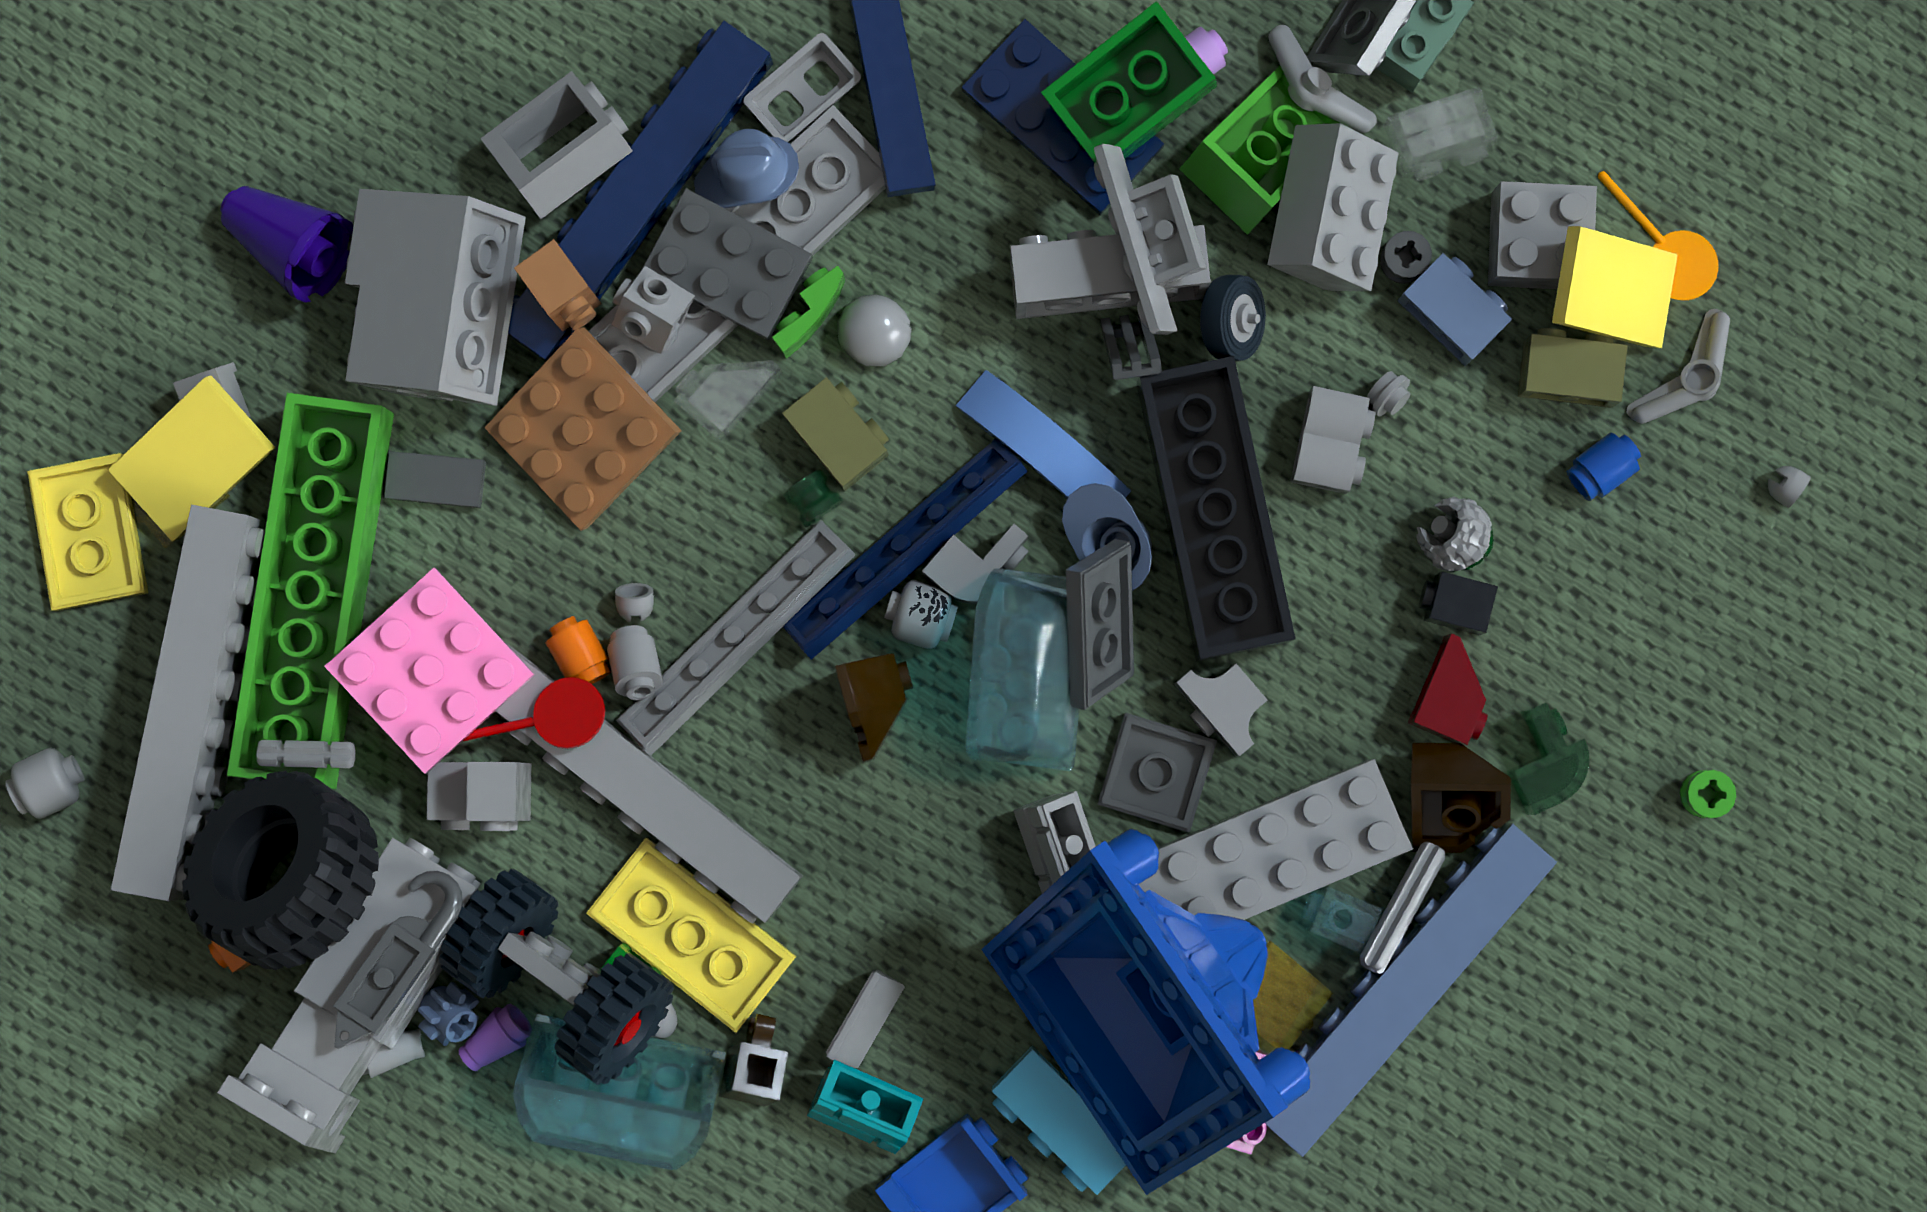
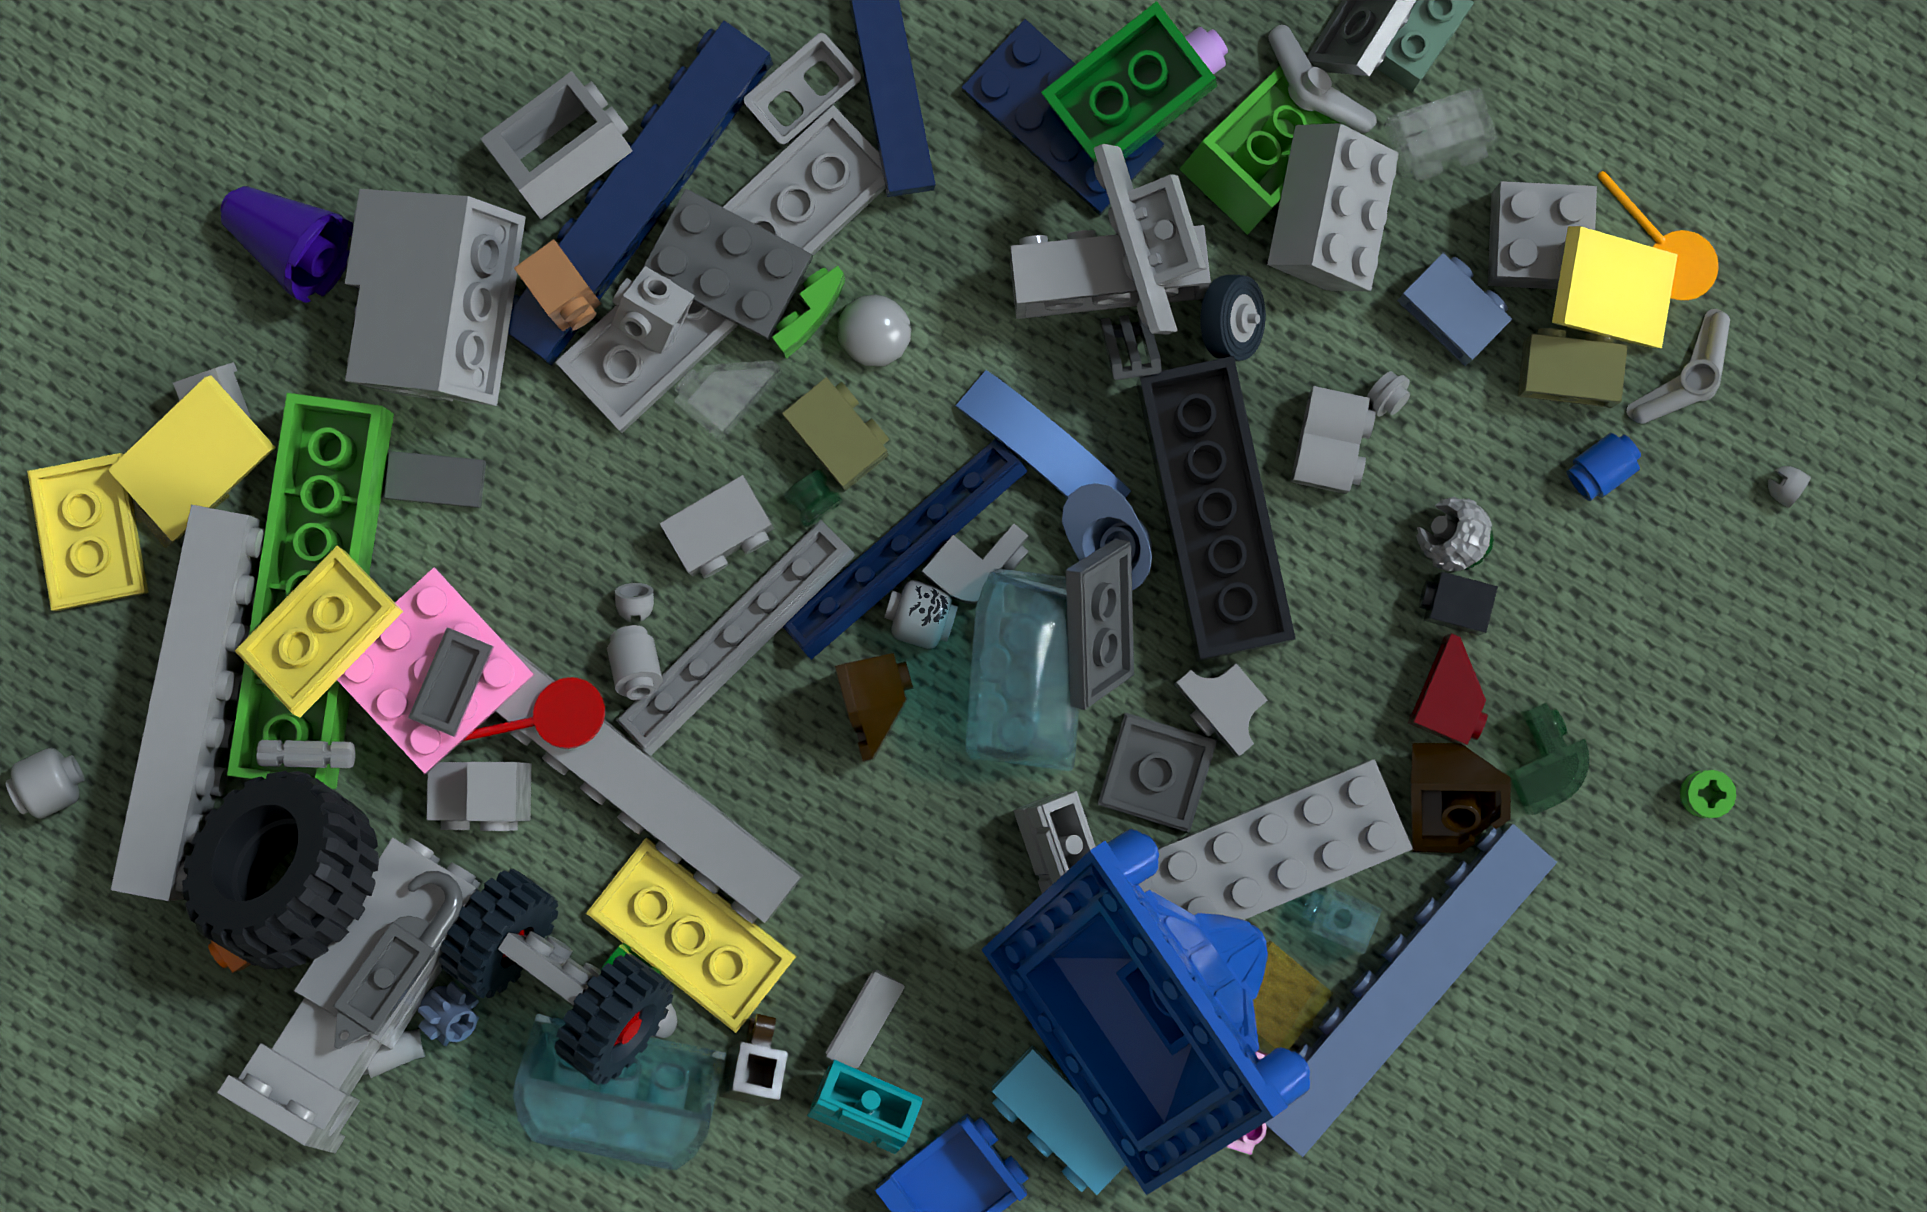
medium lavender cone [459,1004,532,1071] -> none
medium nougat plate [484,327,682,531] -> none
orange brick [545,616,611,684] -> none
sand blue piece [694,129,799,209] -> none
light grey axle [1360,842,1445,974] -> none
dark grey wheel [1380,231,1432,284] -> none
none -> light yellow tile [235,546,403,718]
none -> dark grey tile [408,627,494,737]
none -> light grey brick [660,475,775,578]

